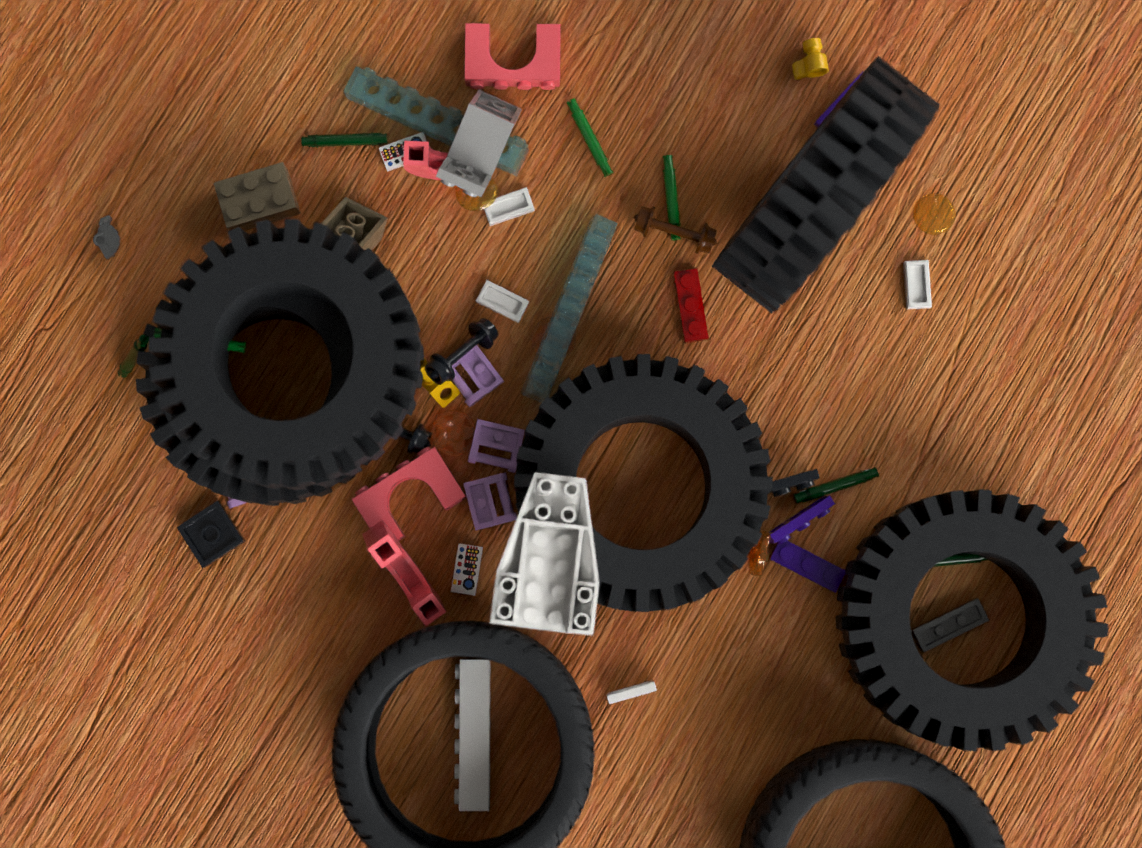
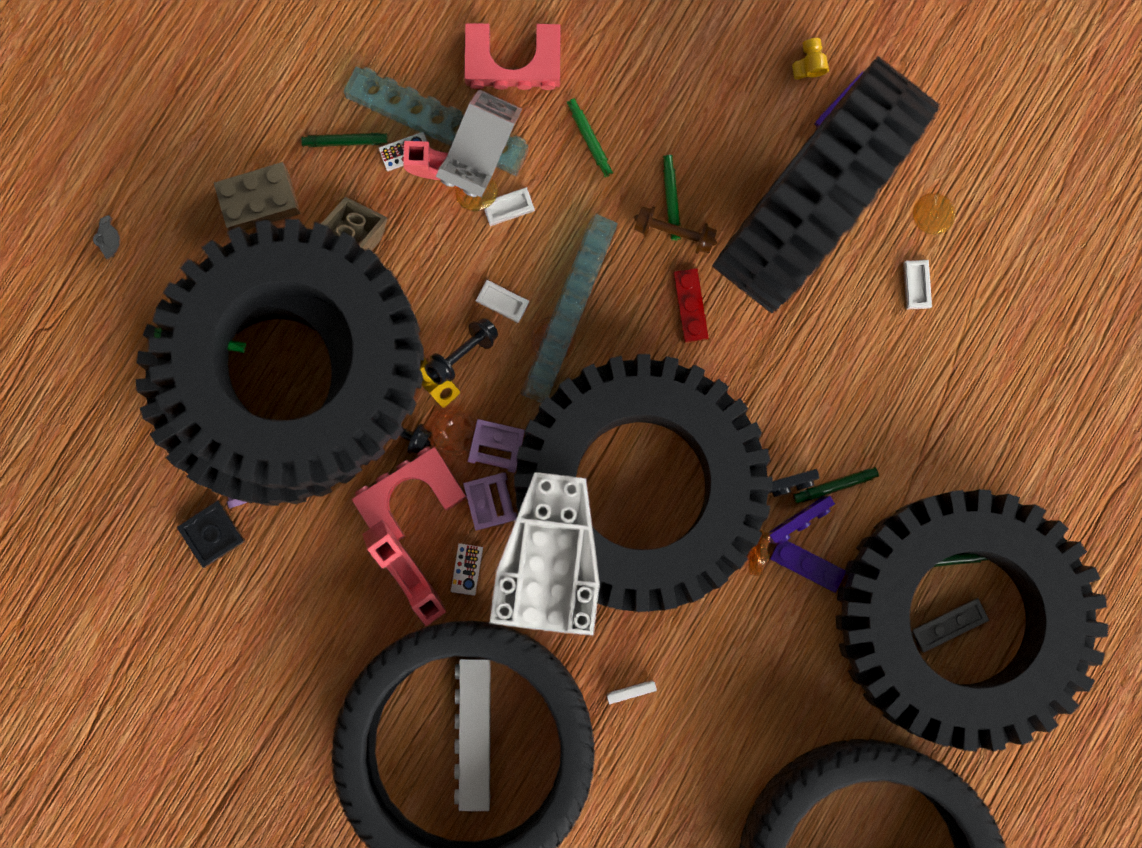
dark green piece [117,334,149,378] -> none
lavender plate [452,345,504,407] -> none

